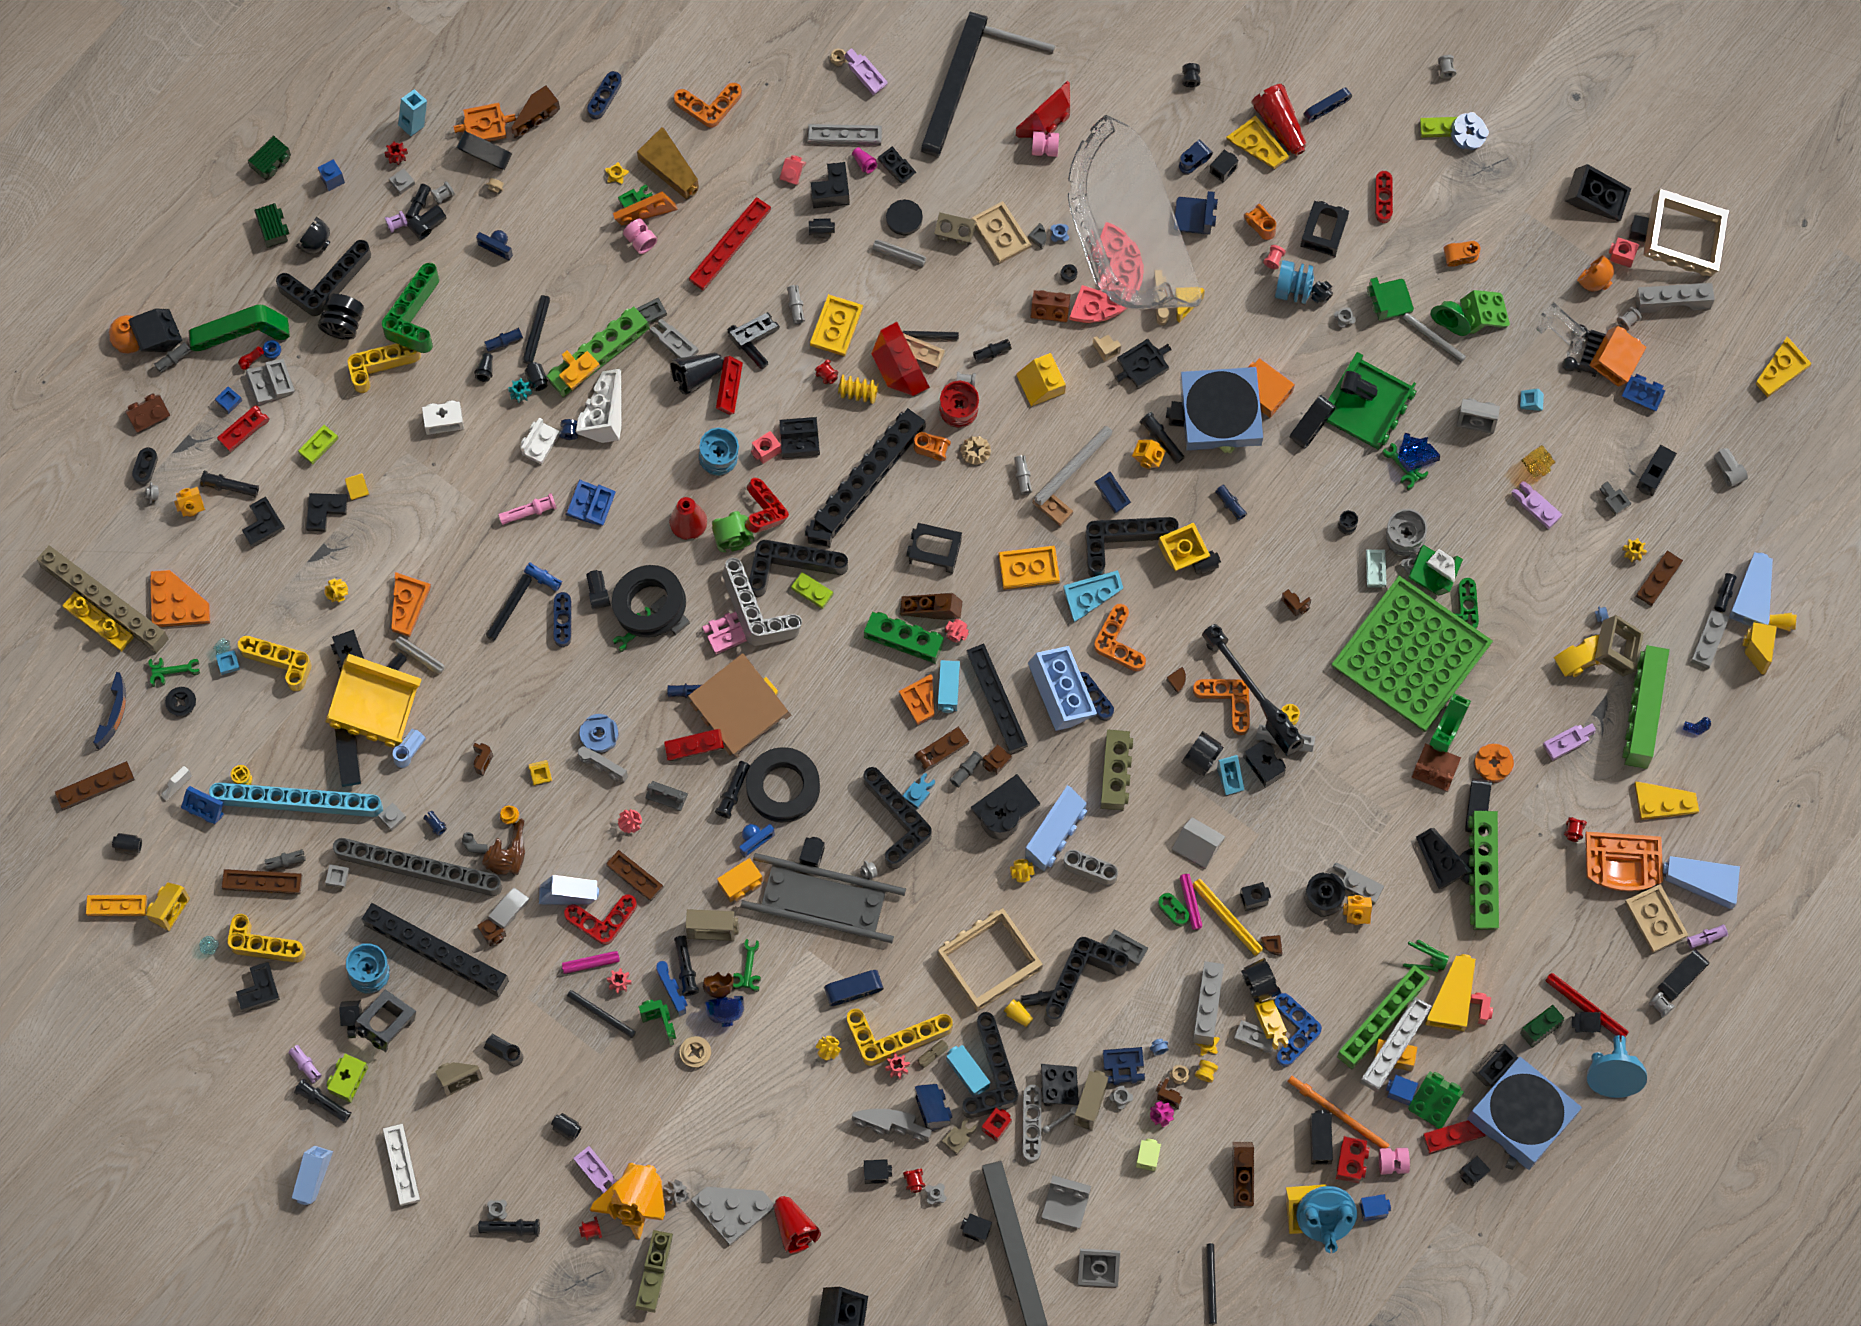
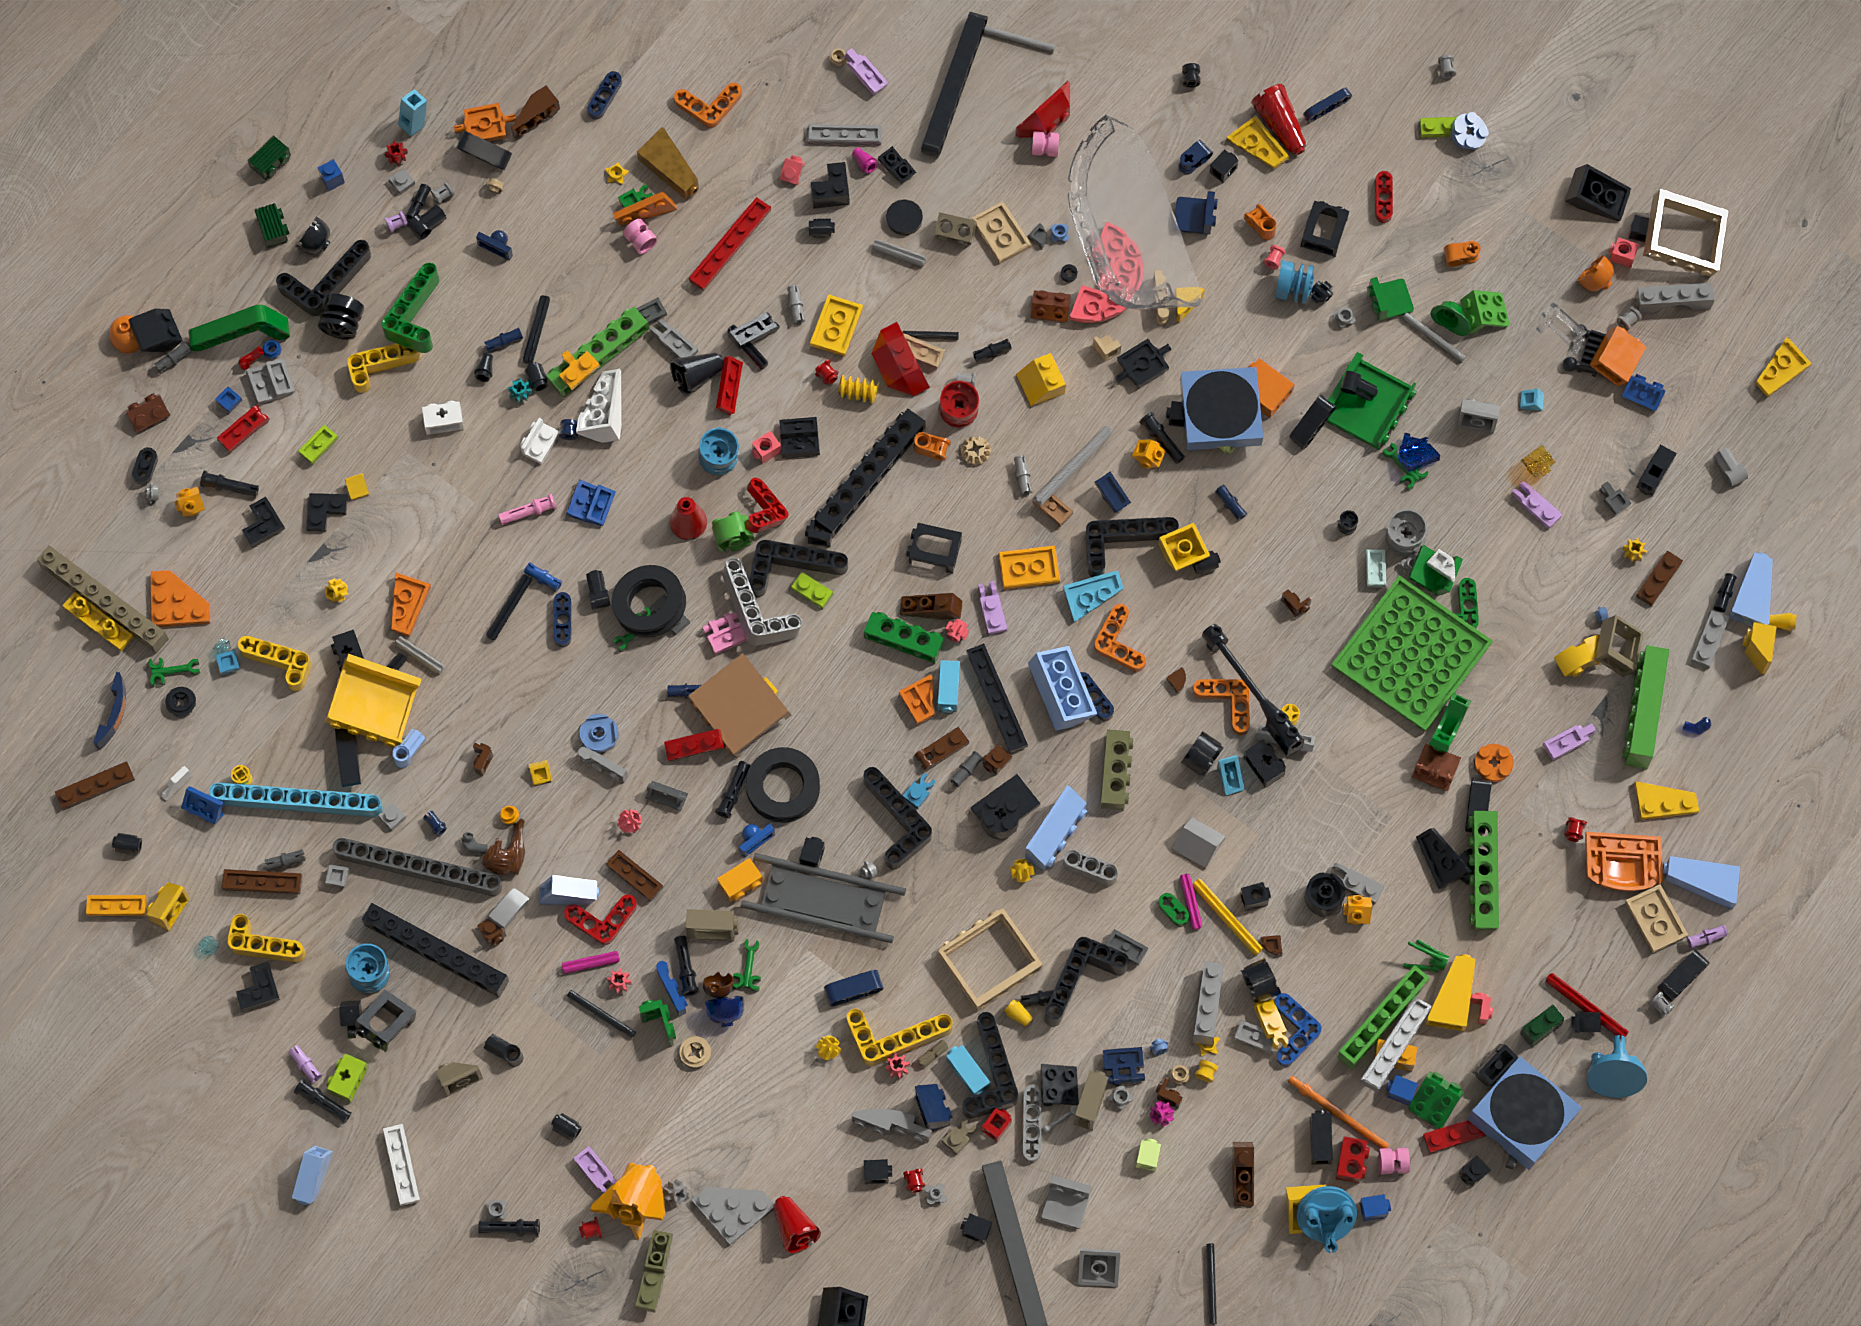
none -> lavender hinge [978,581,1007,635]

